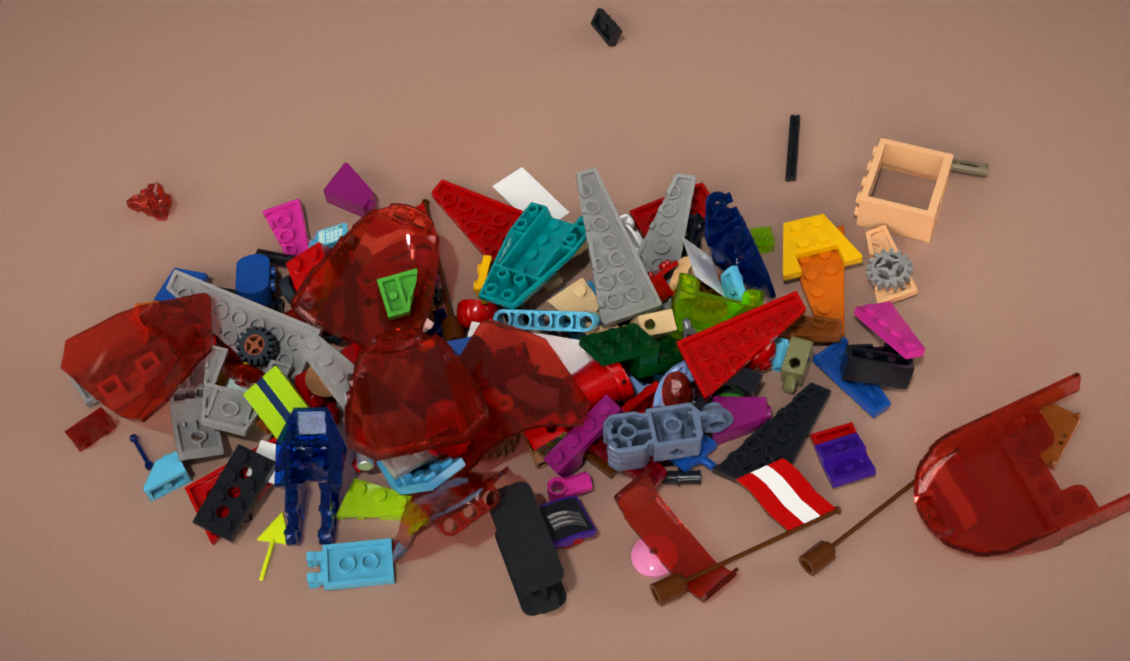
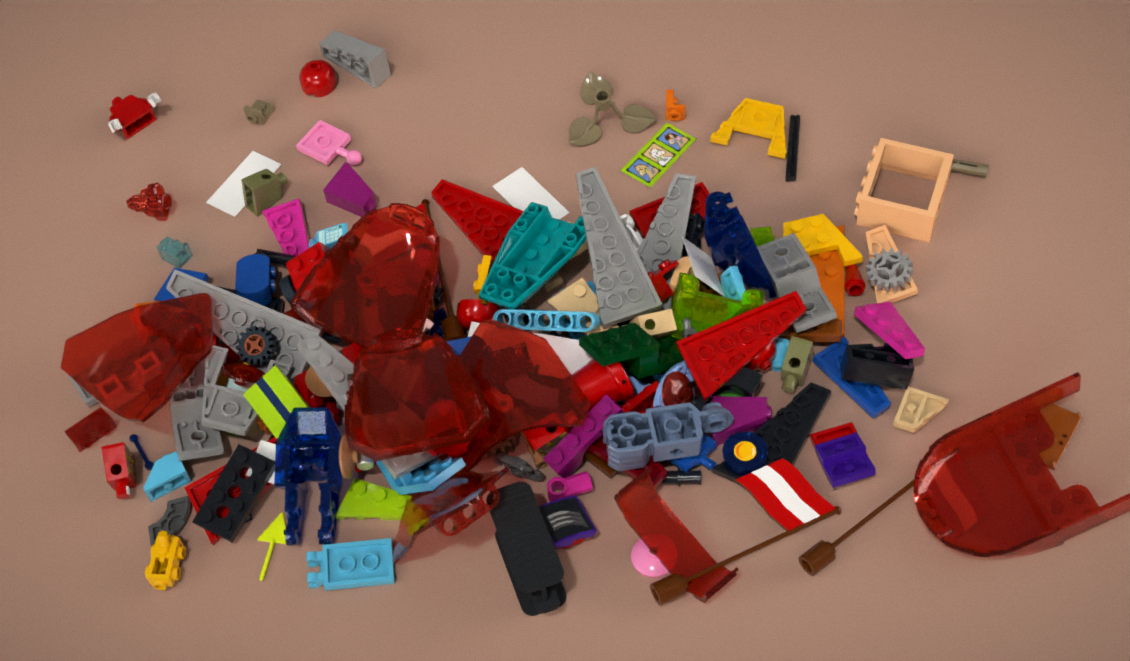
bright green wing [377,268,418,320] -> none
black plate [590,8,622,46] -> none
none -> red torso [101,442,137,499]
none -> red torso [108,92,162,139]
none -> yellow brick [145,531,186,590]
none -> dark grey tile [148,496,192,547]
none -> clear light blue brick [156,236,193,269]
none -> white sticker [206,151,281,217]
none -> olive torso [241,169,288,217]
none -> dark tan bracket [243,100,275,125]
none -> bright pink plate [296,120,362,166]
none -> red cylinder [299,60,338,97]
none -> light grey wedge [319,30,391,89]
none -> medium nougat dish [339,434,361,479]
none -> dark grey piece [493,453,544,482]
none -> dark tan plant [569,71,656,147]
none -> sticker [620,123,696,188]
none -> orange bracket [666,90,685,121]
none -> yellow wing [710,98,786,159]
none -> clear blue tile [722,431,768,475]
none -> light grey bracket [755,233,837,333]
none -> red cone [844,265,866,296]
none -> tan wing [893,386,949,433]

